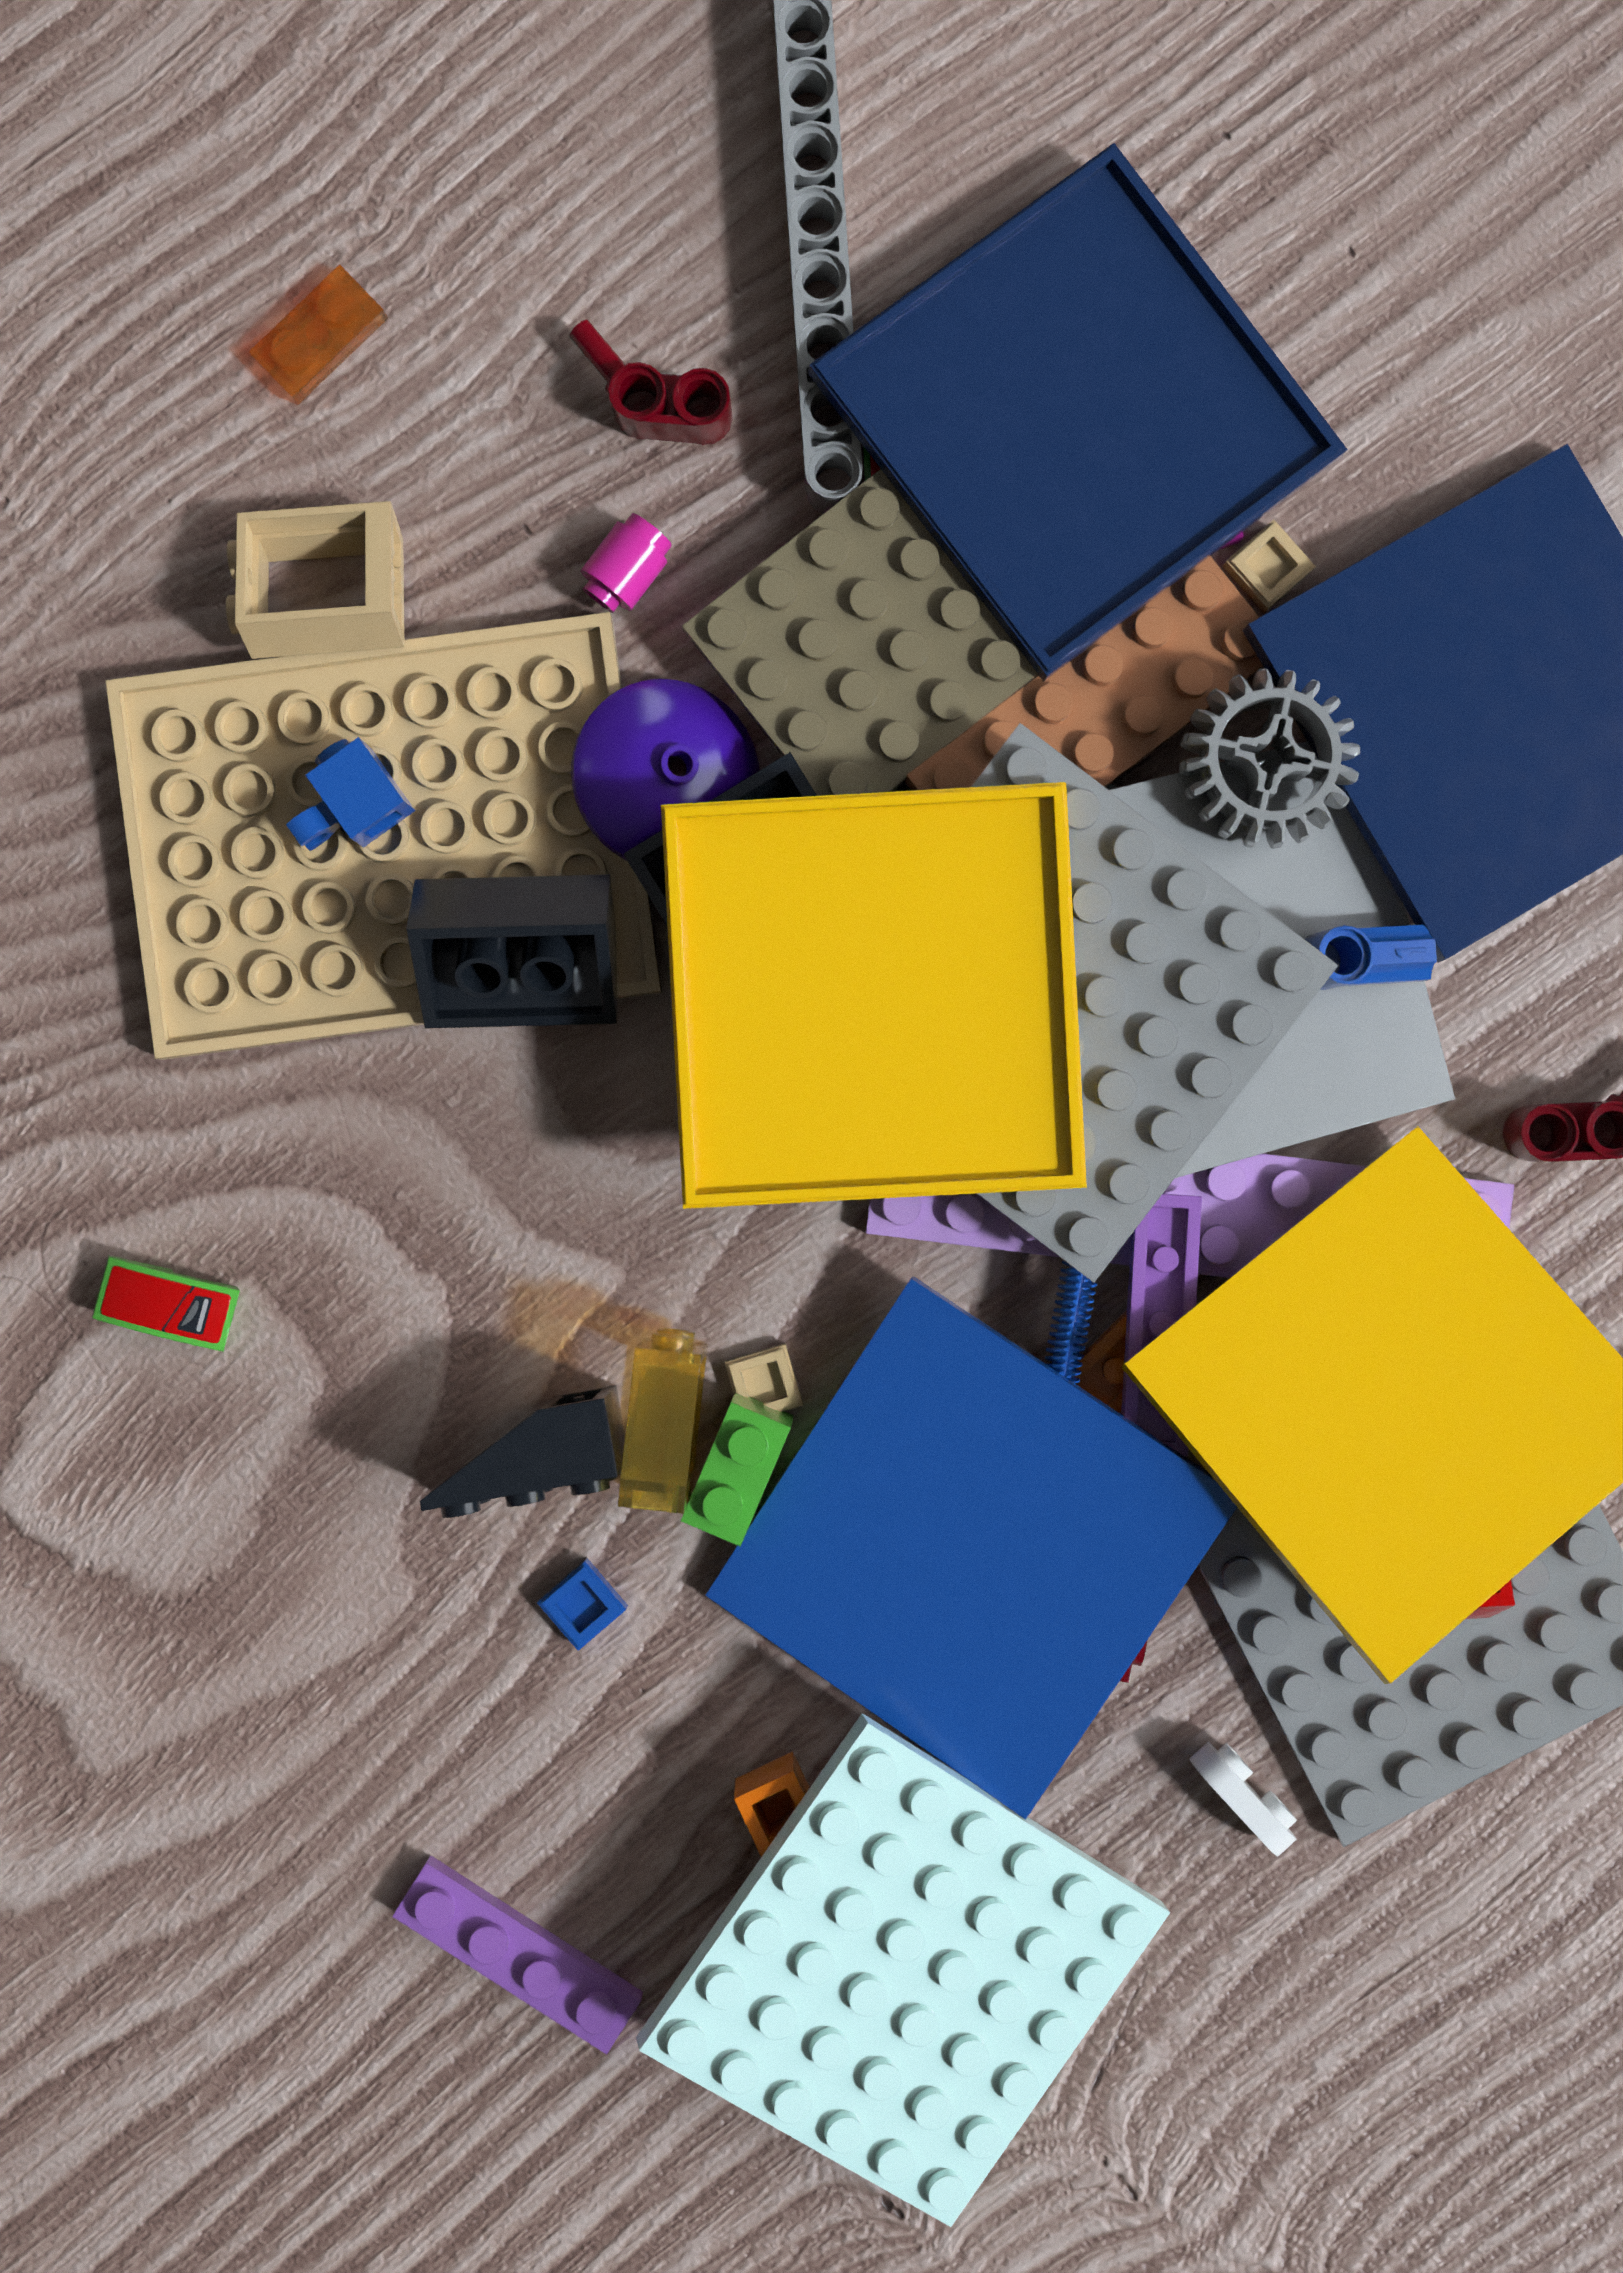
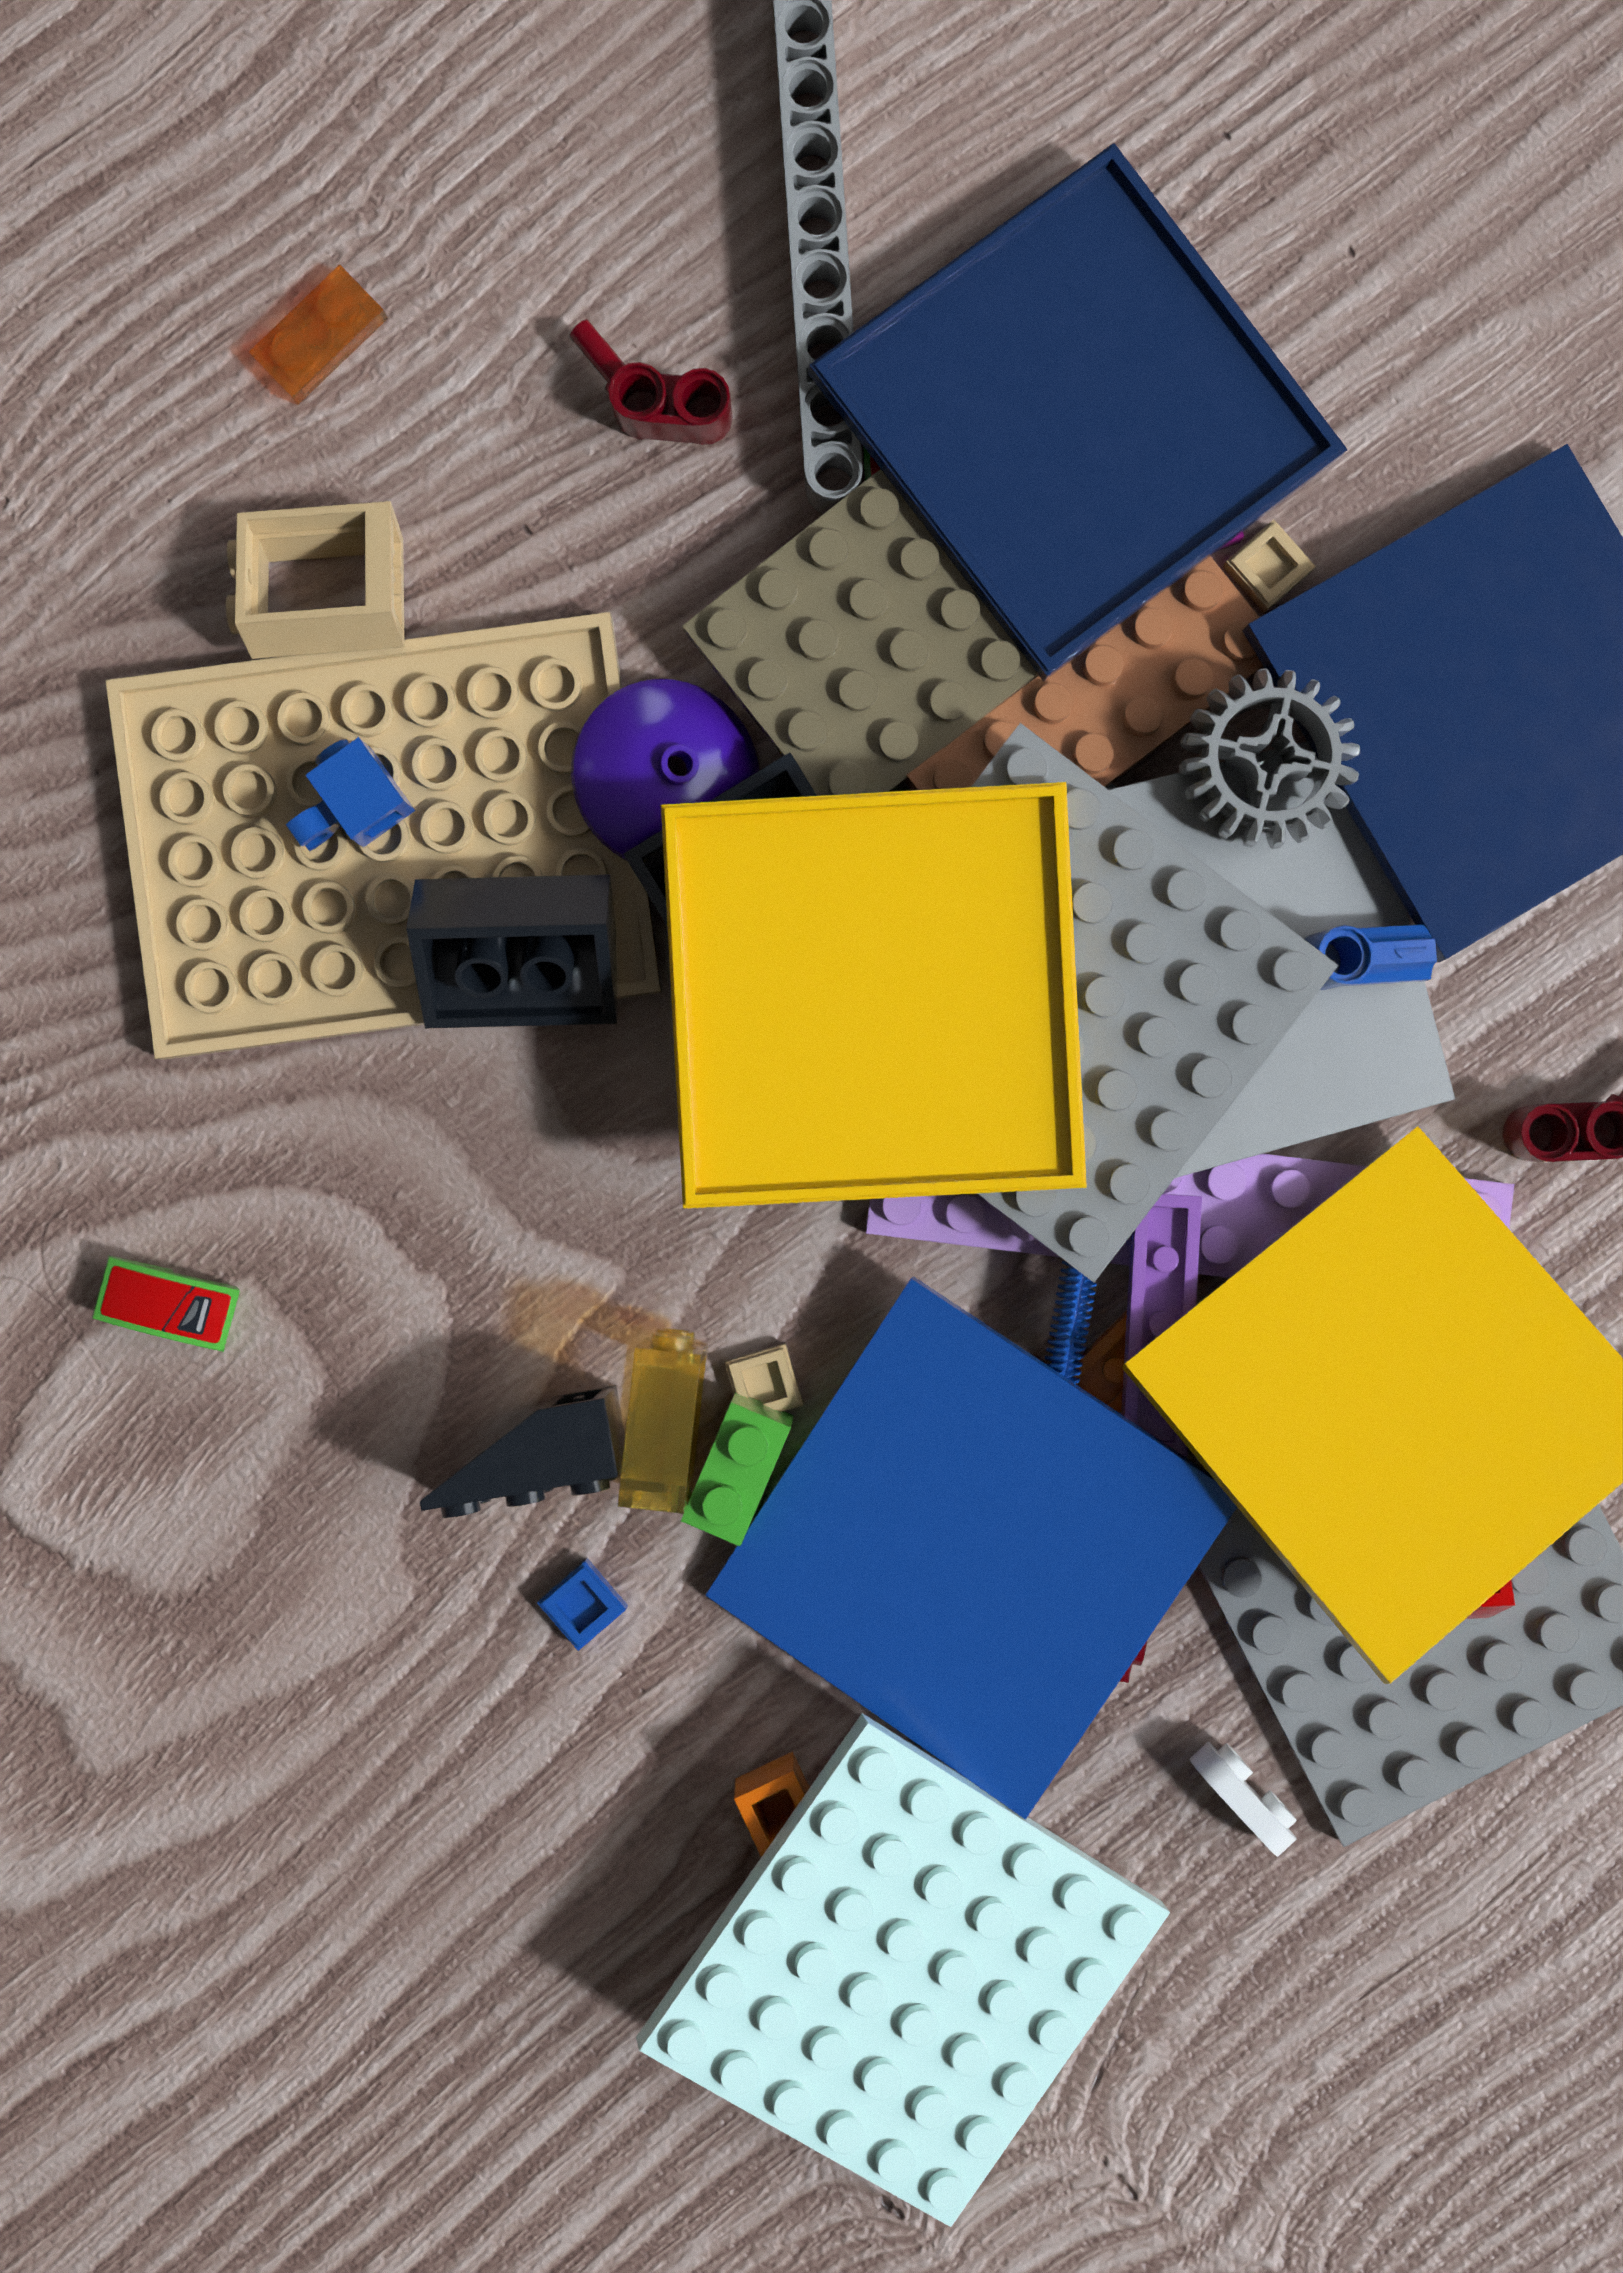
medium lavender plate [392,1856,643,2055] -> none
dark pink brick [580,513,672,613] -> none

